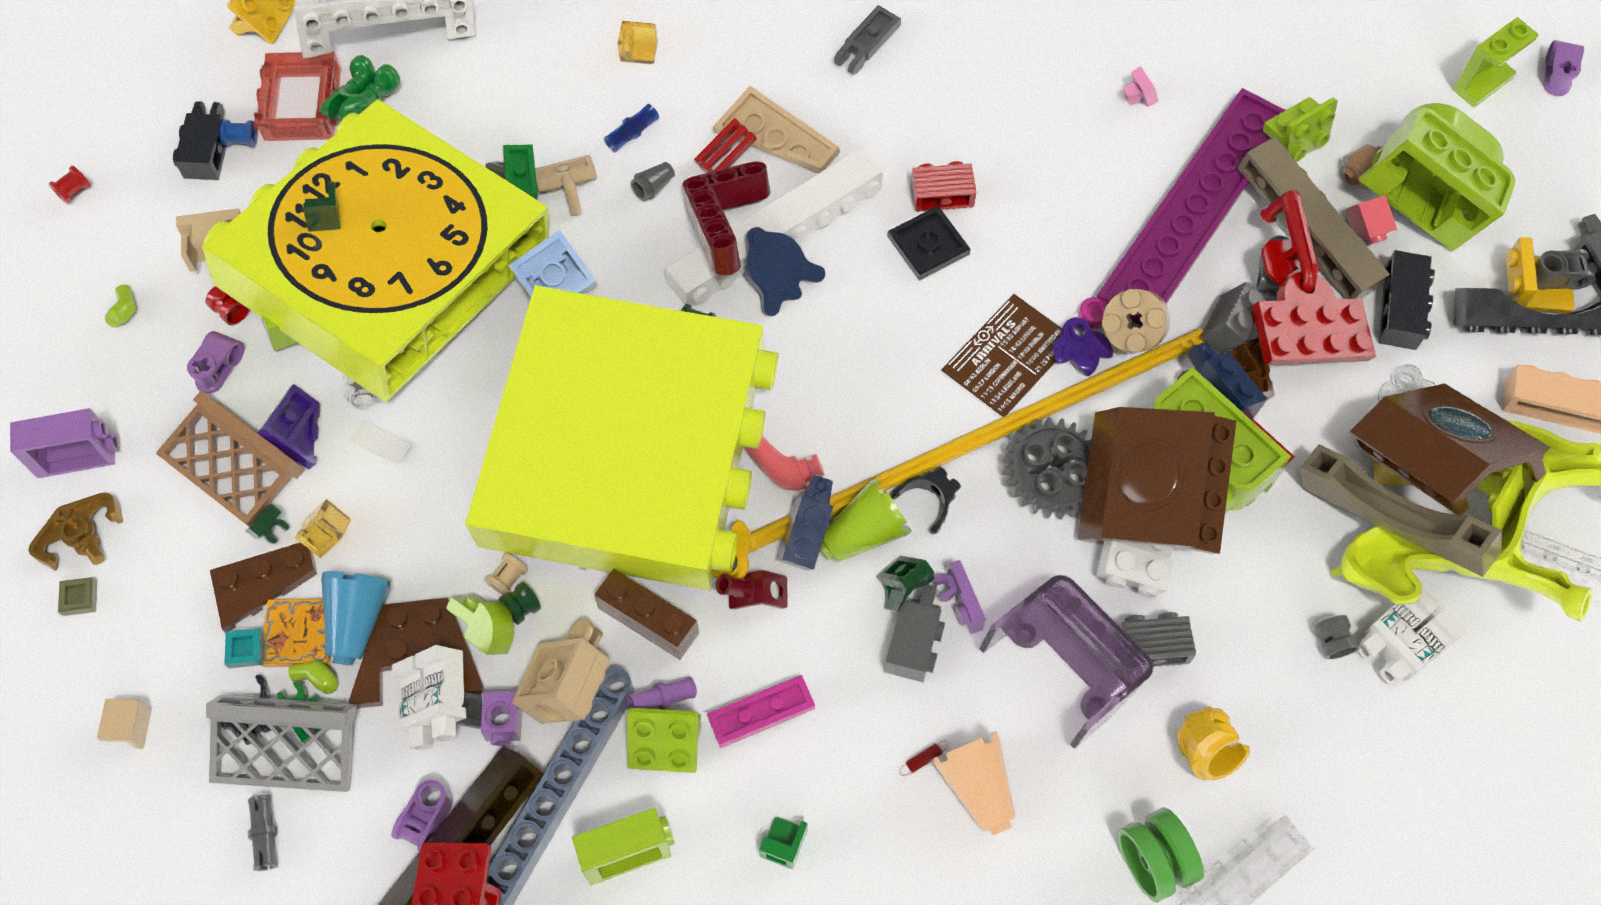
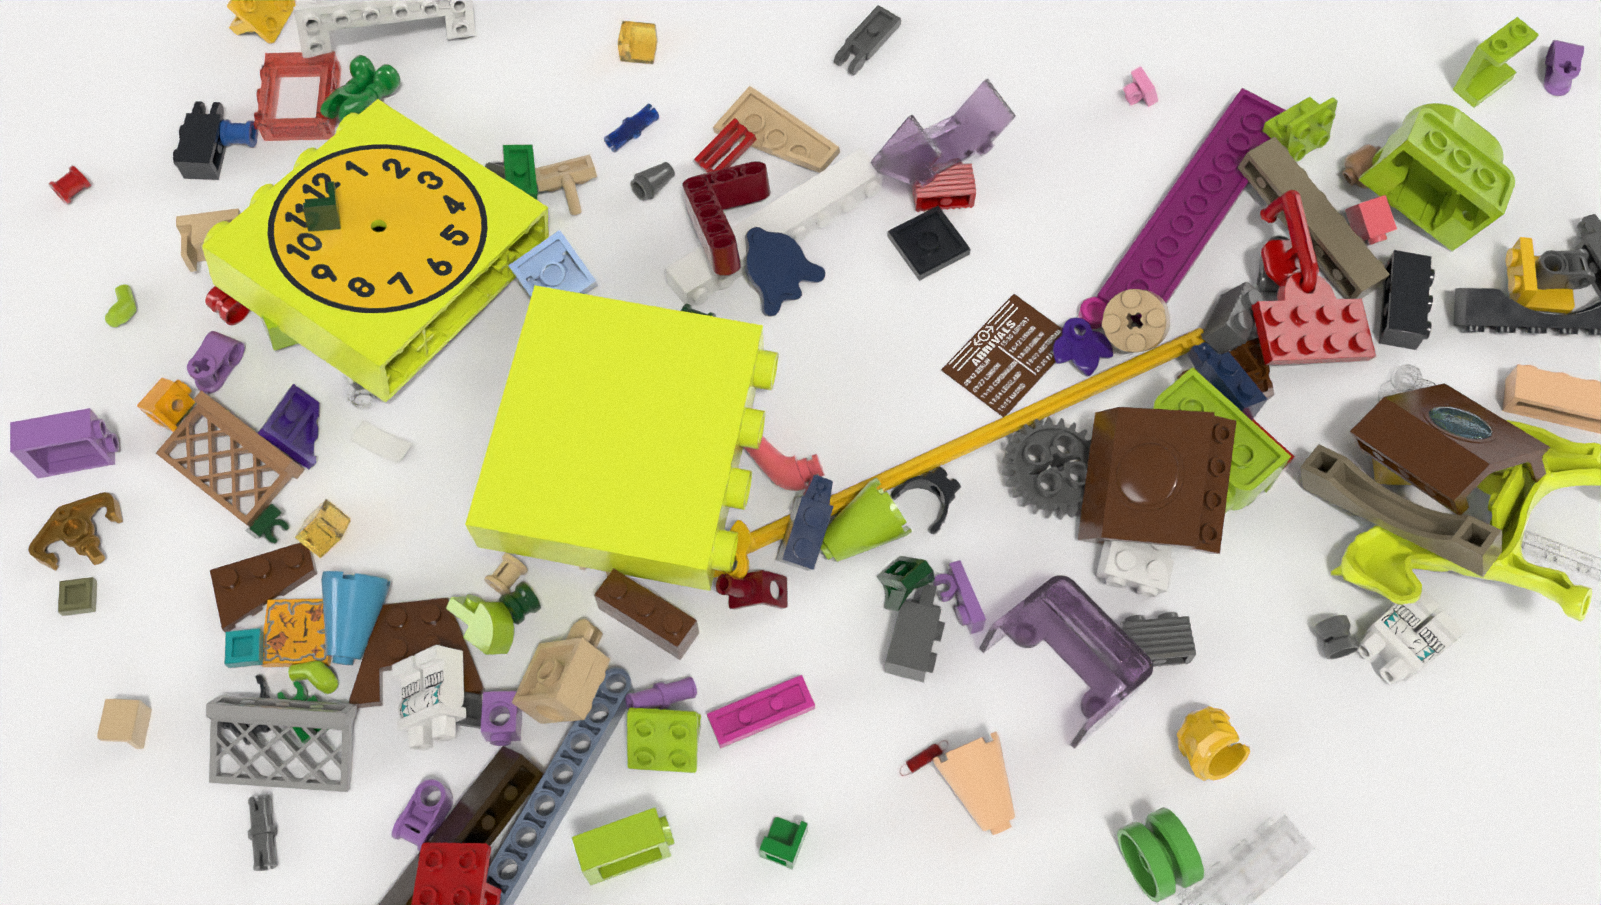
none -> light orange brick [137,377,195,432]
none -> clear purple windscreen [871,78,1016,187]

